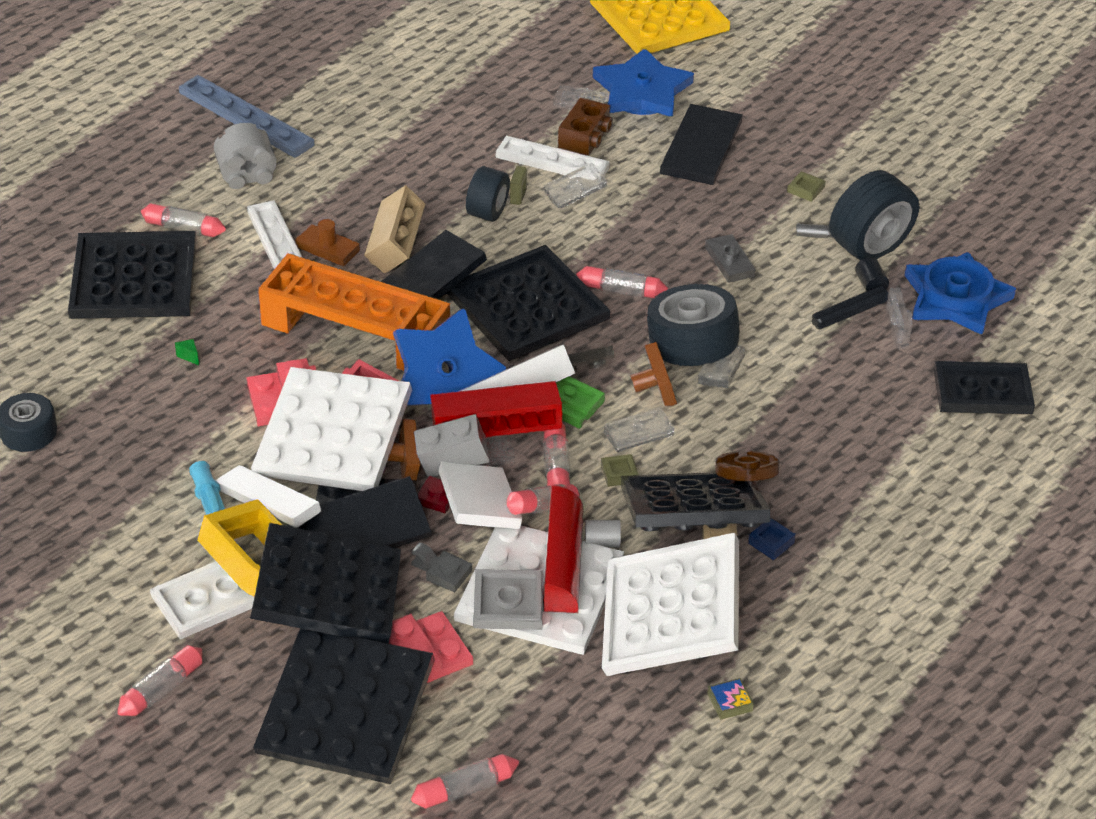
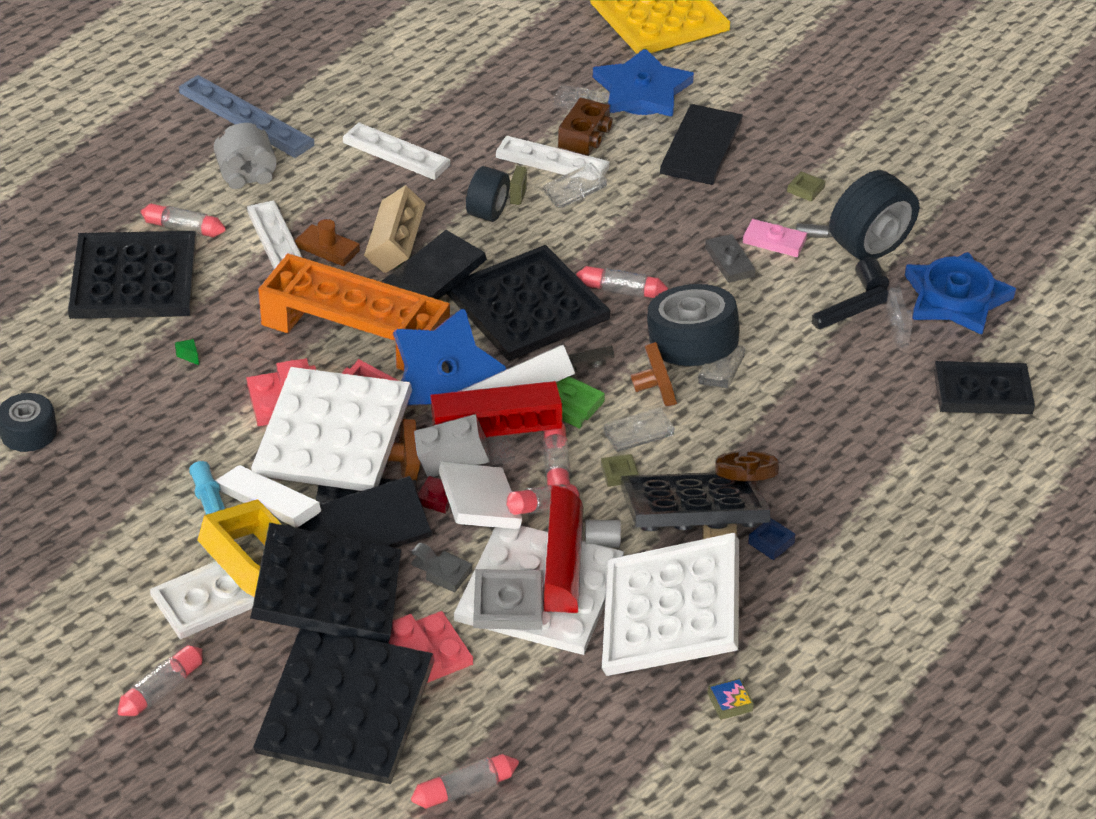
none -> white tile [343,123,450,180]
none -> bright pink plate [743,219,807,257]

